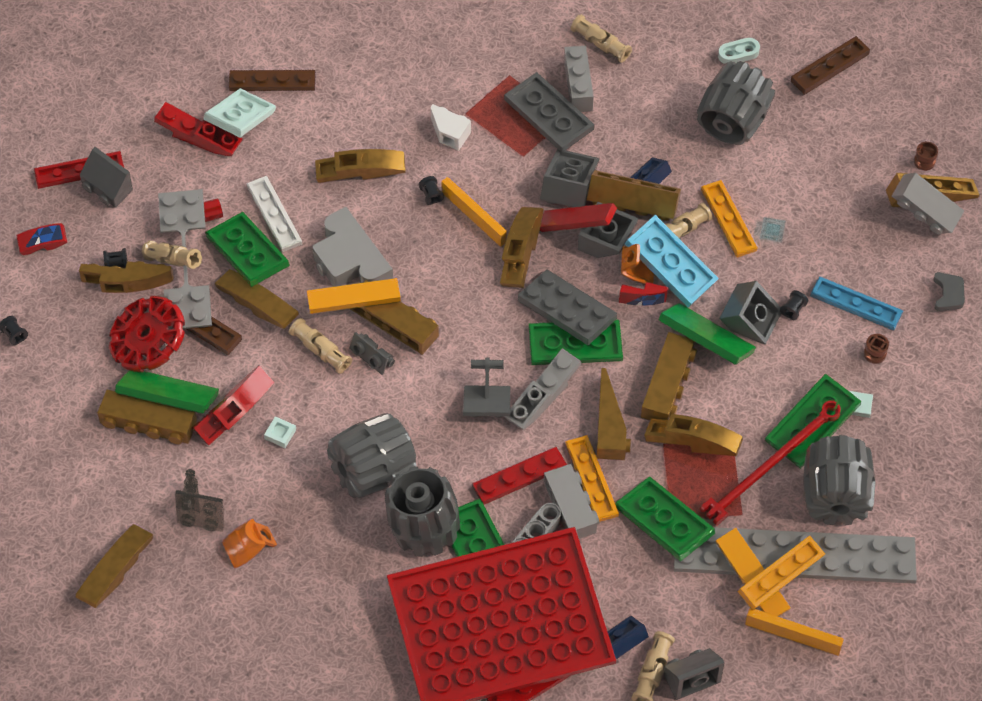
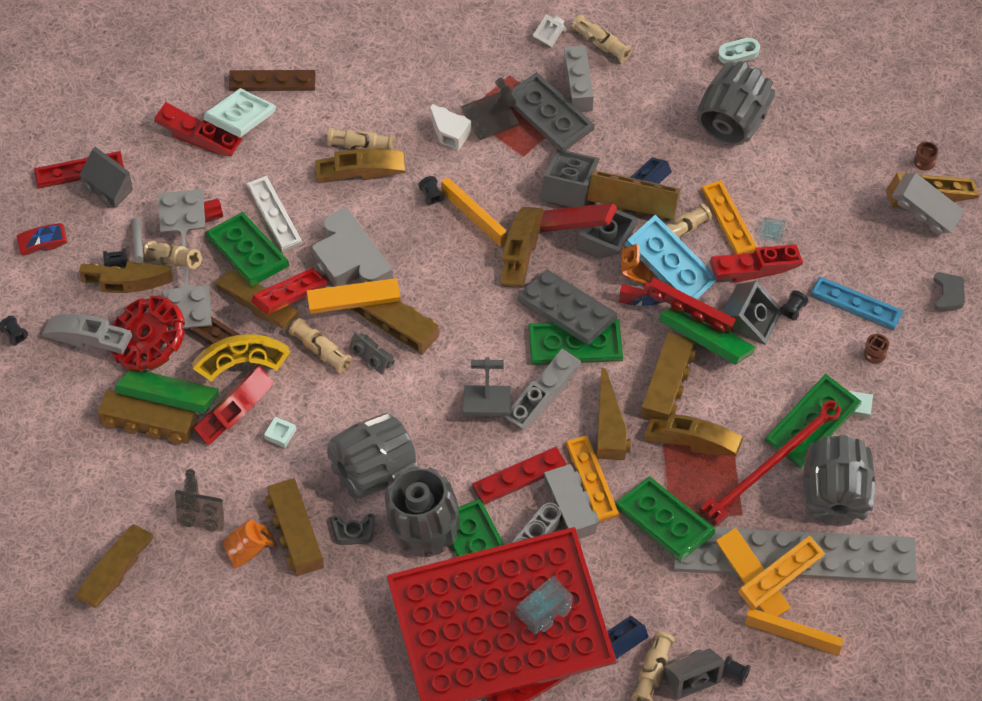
reddish brown plate [790,36,870,95] -> none
none -> light grey slope [42,314,132,354]
none -> light grey bar [132,217,143,263]
none -> yellow brick [192,334,291,382]
none -> red plate [251,268,328,315]
none -> pearl gold brick [265,478,324,577]
none -> tan piece [327,127,395,150]
none -> dark grey piece [331,513,375,545]
none -> clear smoke plate [461,78,519,140]
none -> clear light blue brick [516,576,573,634]
none -> white bracket [533,15,568,48]
none -> red plate [647,278,736,334]
none -> red slope [709,244,803,283]
none -> black bush [722,656,751,686]

